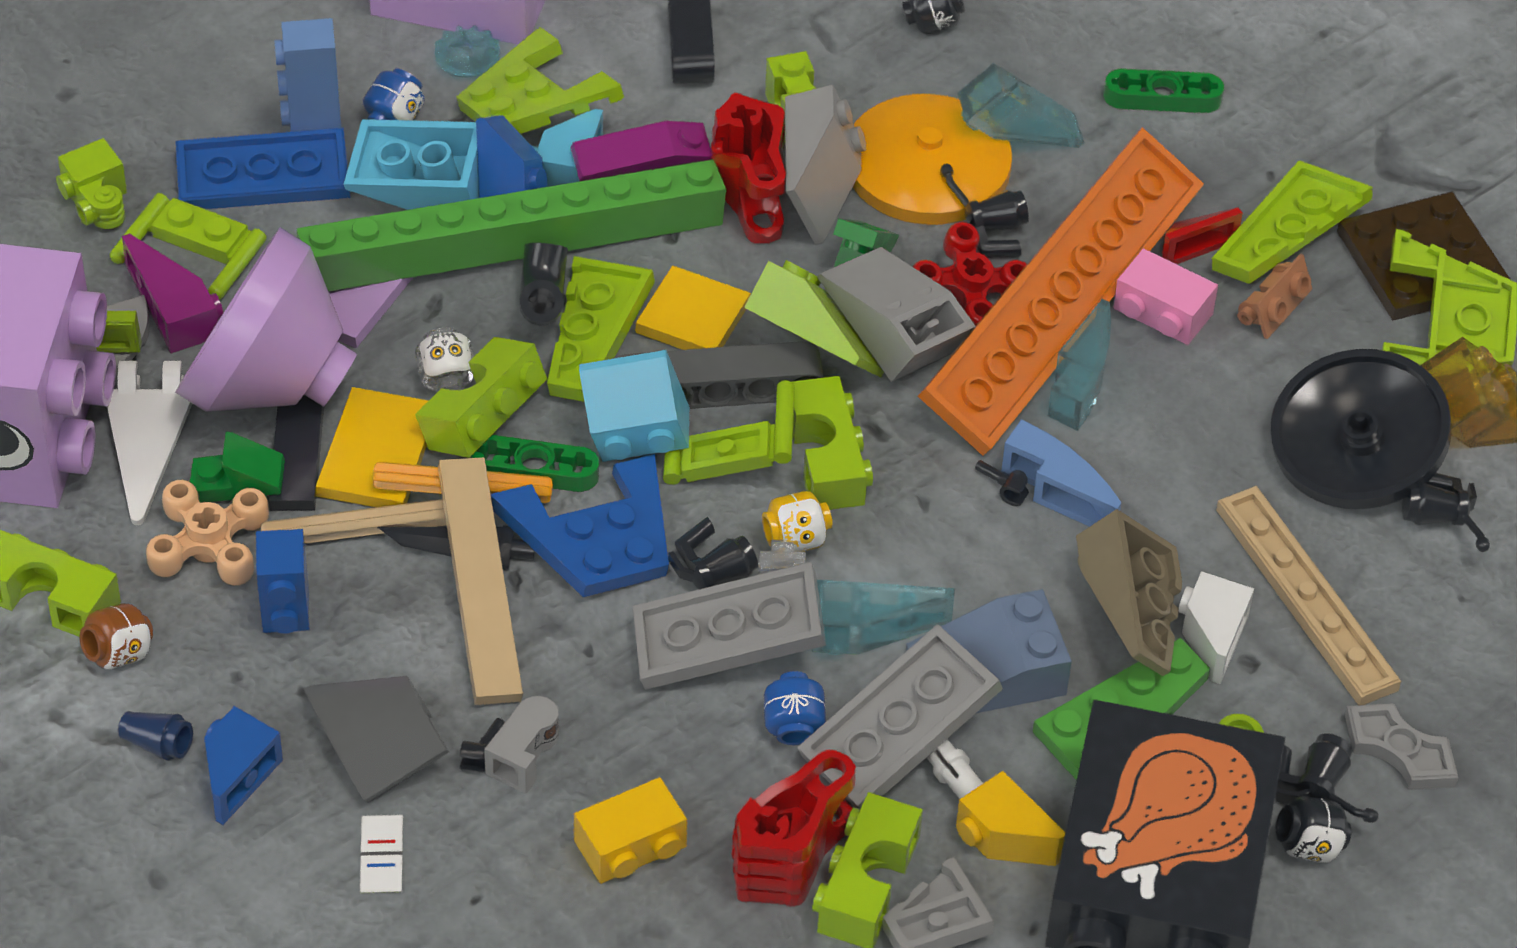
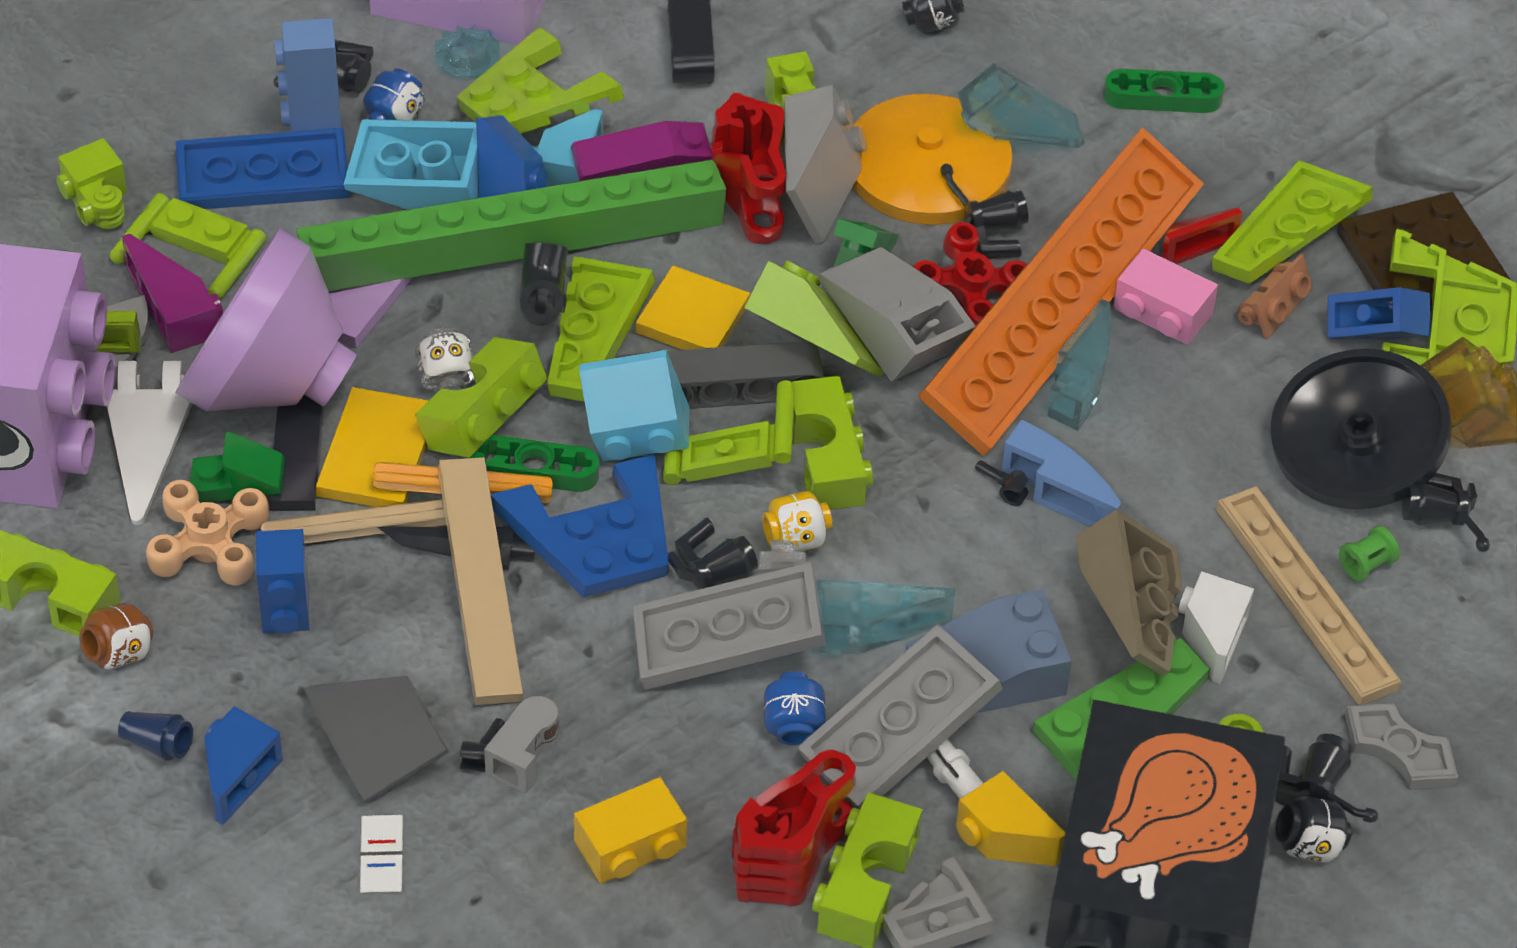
none -> black piece [273,40,374,92]
none -> blue slope [1328,287,1430,340]
none -> bright green bush [1338,525,1400,582]

